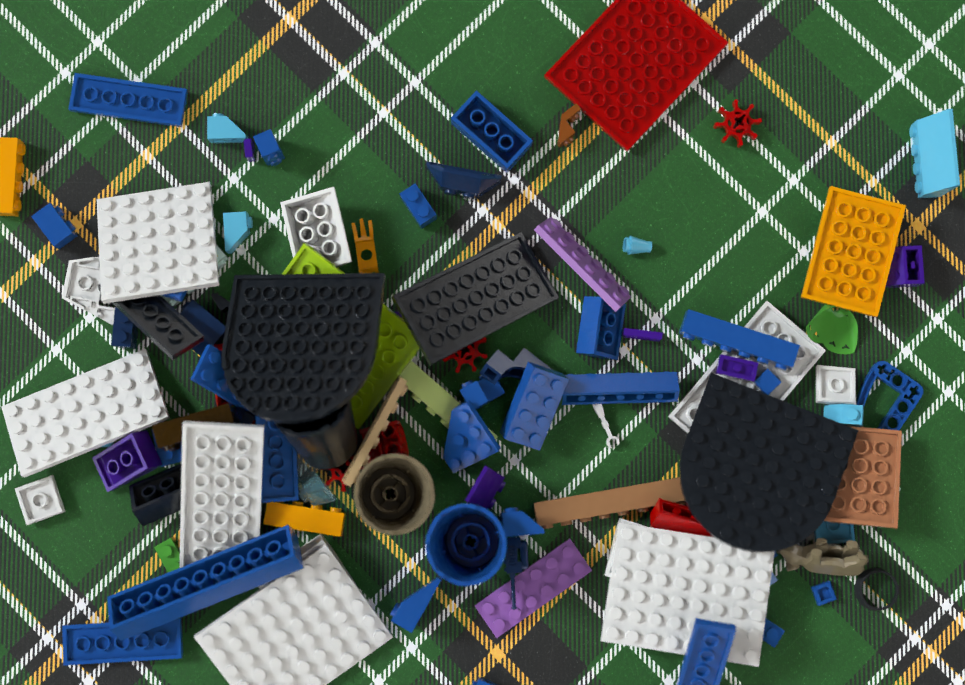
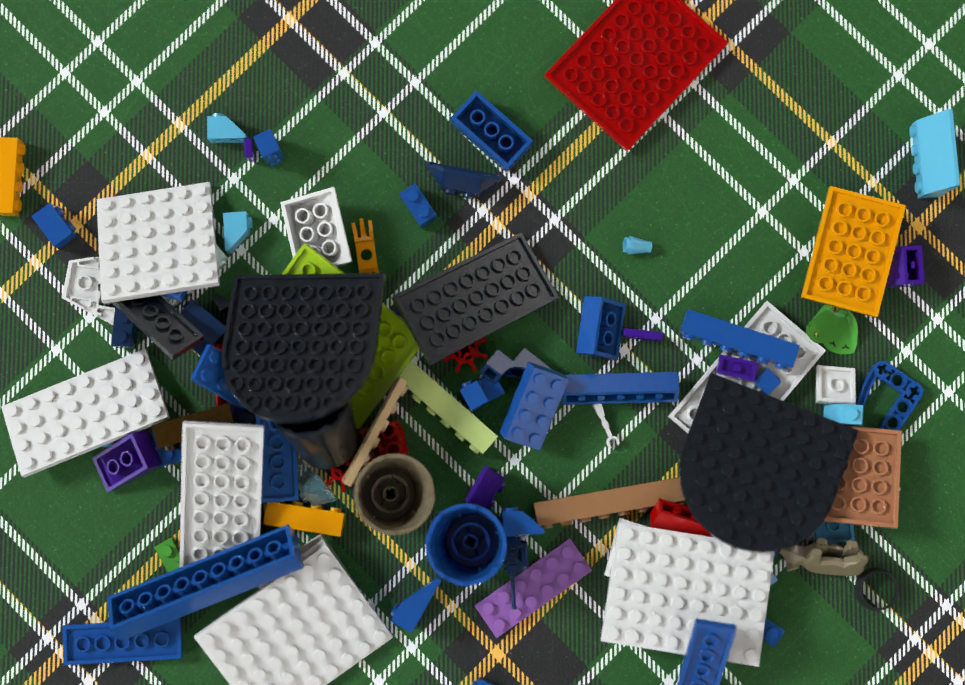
white plate [15,475,66,525] -> none
blue plate [68,73,188,127] -> none
black slope [129,463,182,527] -> none
blue plate [443,400,501,473] -> none
medium lavender plate [534,217,631,312] -> none
dark orange slope [557,103,581,148] -> none
red gear [713,99,762,148] -> none
blue tile [811,580,837,606] -> none

